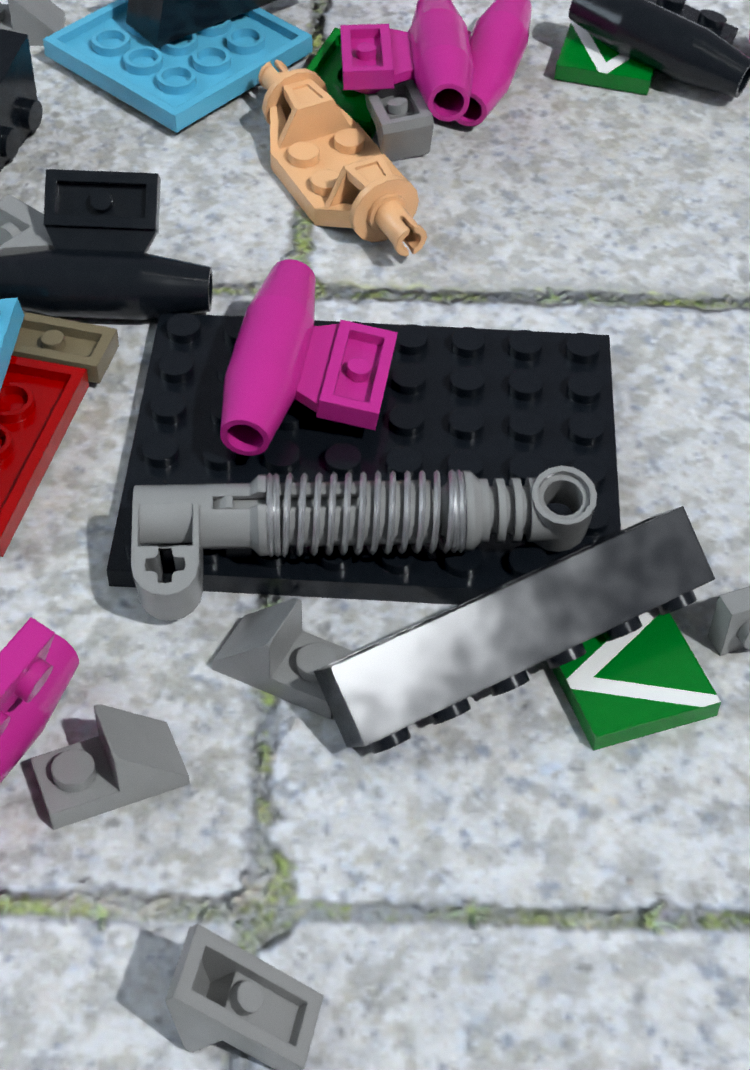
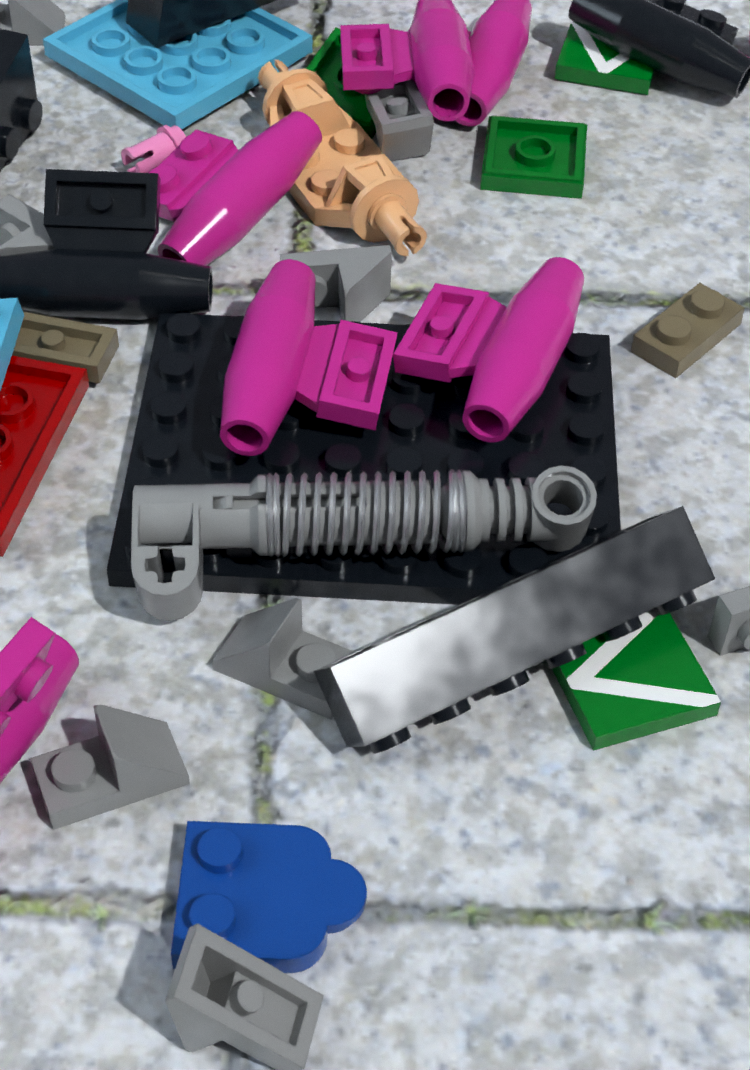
none -> bright pink pin [121,125,186,173]
none -> dark pink plate [149,111,322,266]
none -> blue plate [171,821,367,973]
none -> light grey slope [280,245,392,322]
none -> dark pink plate [393,257,584,443]
none -> green tile [480,115,587,199]
none -> dark tan plate [631,283,745,378]

